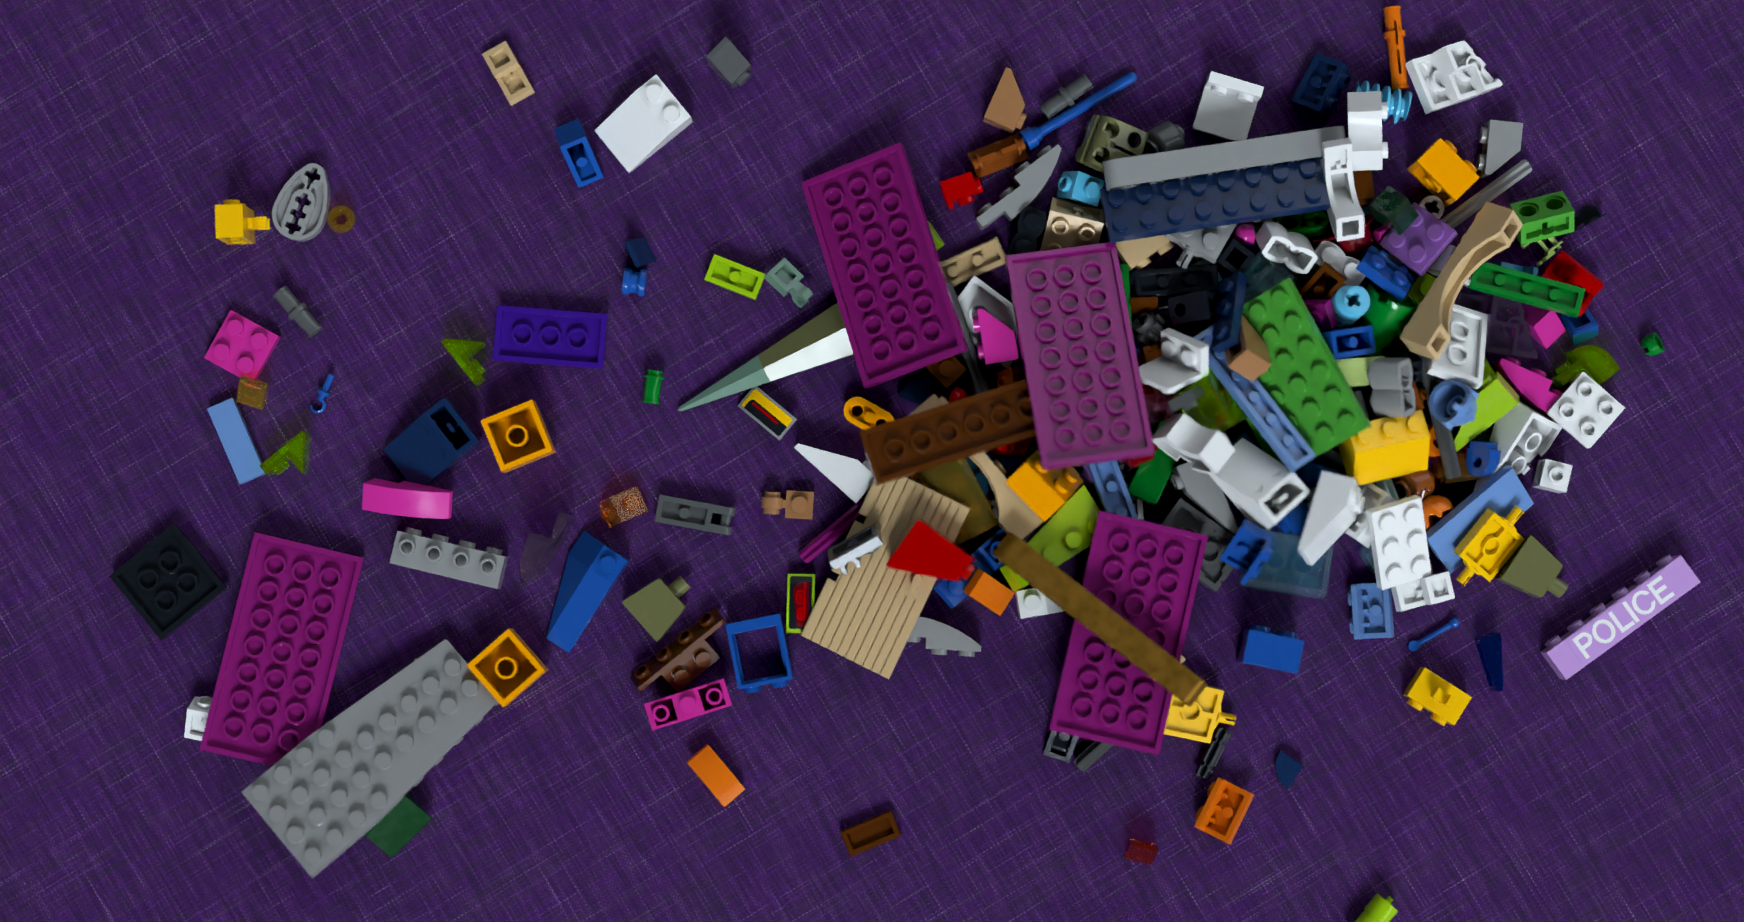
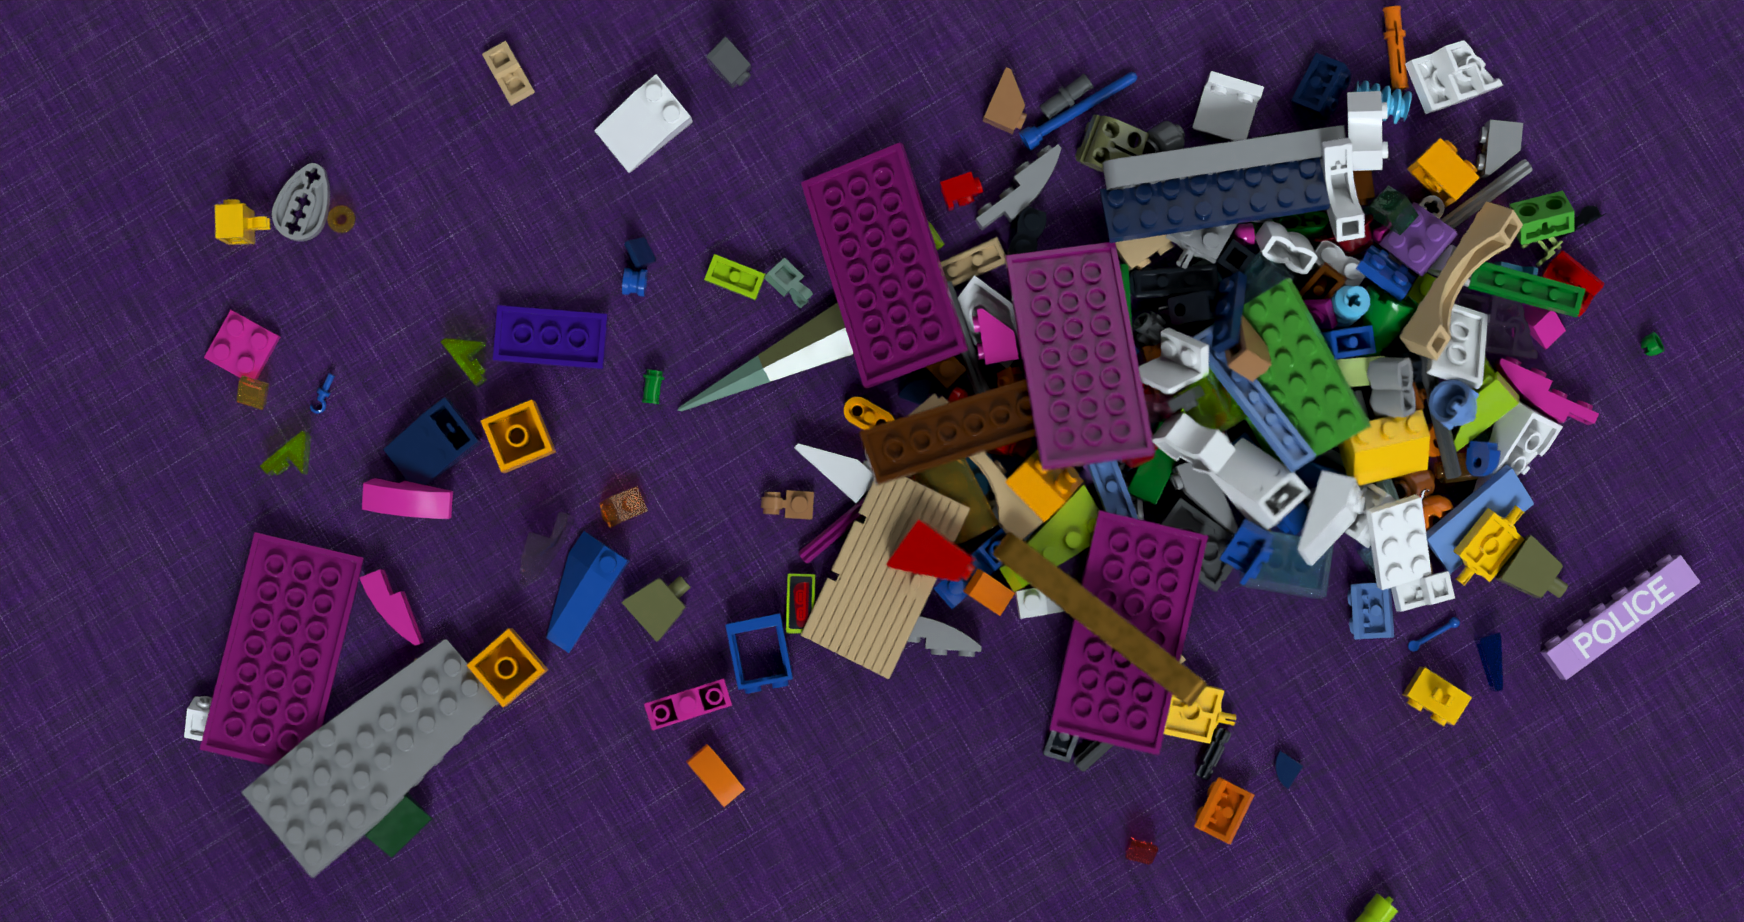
black plate [109,523,228,640] -> none
medium blue tile [207,398,267,485] -> none
dark grey pin [273,285,323,338] -> none
light grey brick [389,527,508,589] -> none
blue slope [553,118,604,188] -> none
reddish brown bracket [630,608,726,693] -> none
dark grey plate [655,495,736,536] -> none
slope [738,386,797,441] -> none
dark grey plate [827,524,883,575] -> none
reddish brown tile [840,810,901,857] -> none
dark orange hinge [967,133,1029,178] -> none
tan bracket [1040,197,1105,251] -> none
medium azure bracket [1057,171,1104,207] -> none
reddish brown slope [1130,296,1158,321] -> none
blue brick [1236,625,1304,674] -> none
white brick [1532,459,1573,493] -> none
white bracket [1547,371,1625,449] -> none
clear neon green brick [1551,345,1621,387] -> none
blue slope [1560,308,1598,346] -> none
none -> dark pink slope [359,570,424,645]

